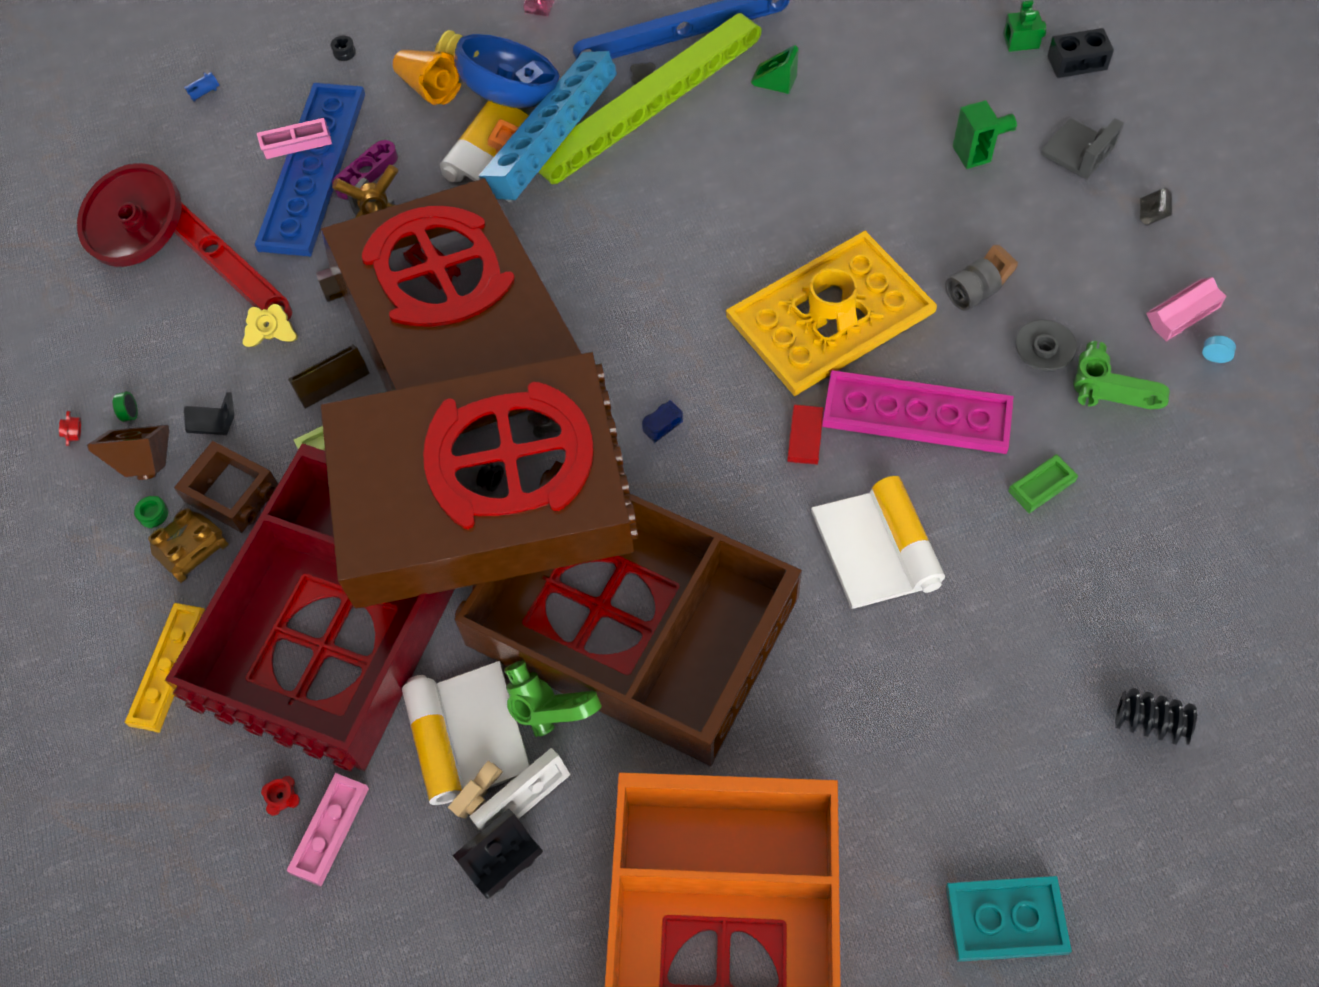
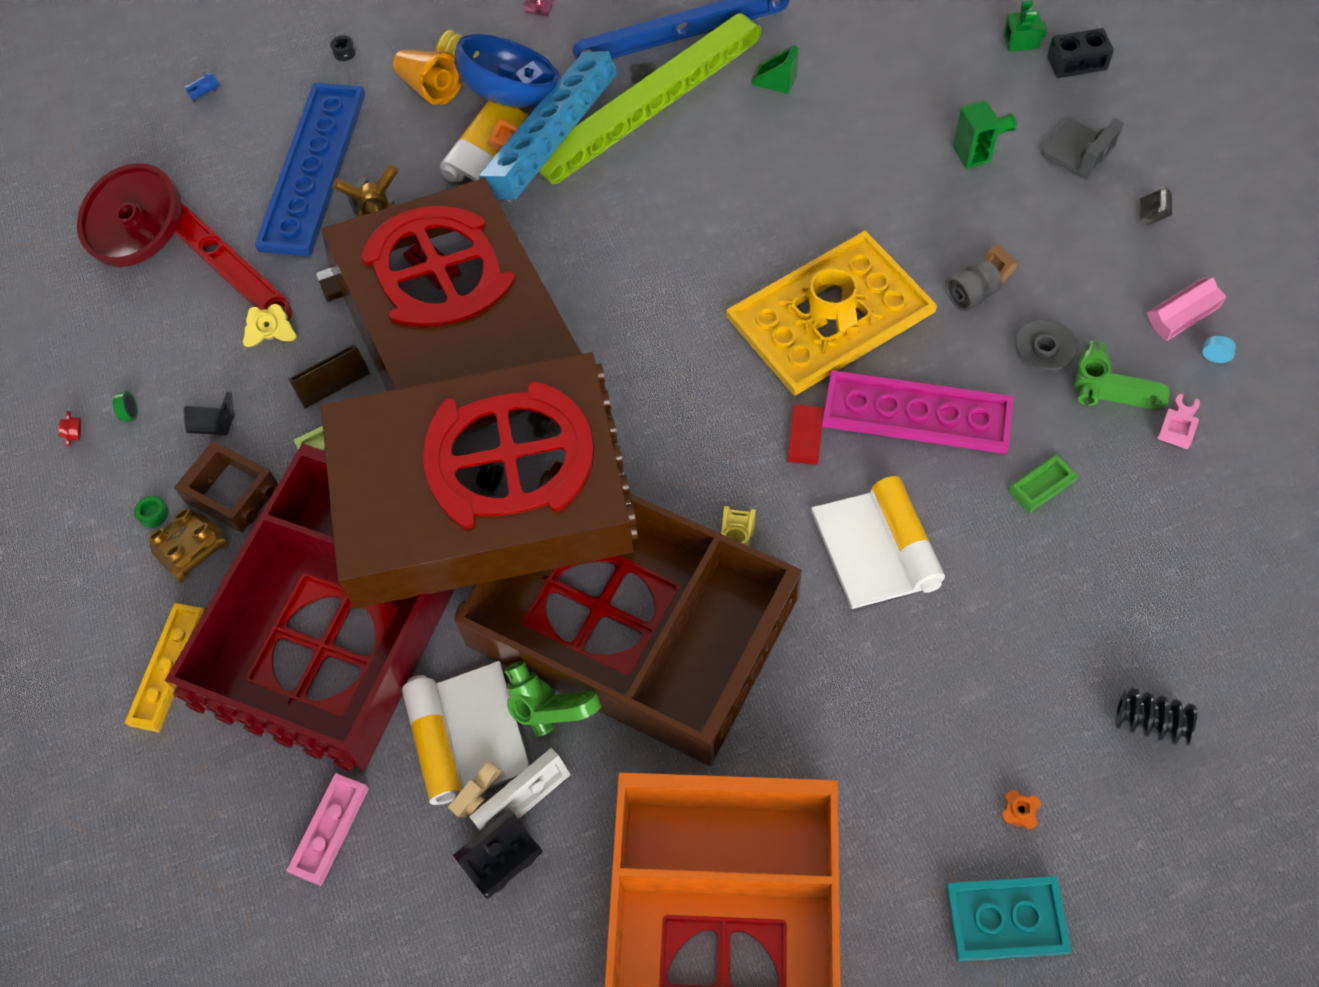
reddish brown slope [87,425,169,480] -> none
bright pink piece [257,118,332,159] -> none
red plate [261,776,300,816] -> none
magenta beam [332,140,398,200] -> none
clear blue piece [642,400,683,443] -> none
none -> light yellow piece [721,506,756,547]
none -> orange plate [1002,790,1041,830]
none -> bright pink plate [1157,394,1200,449]

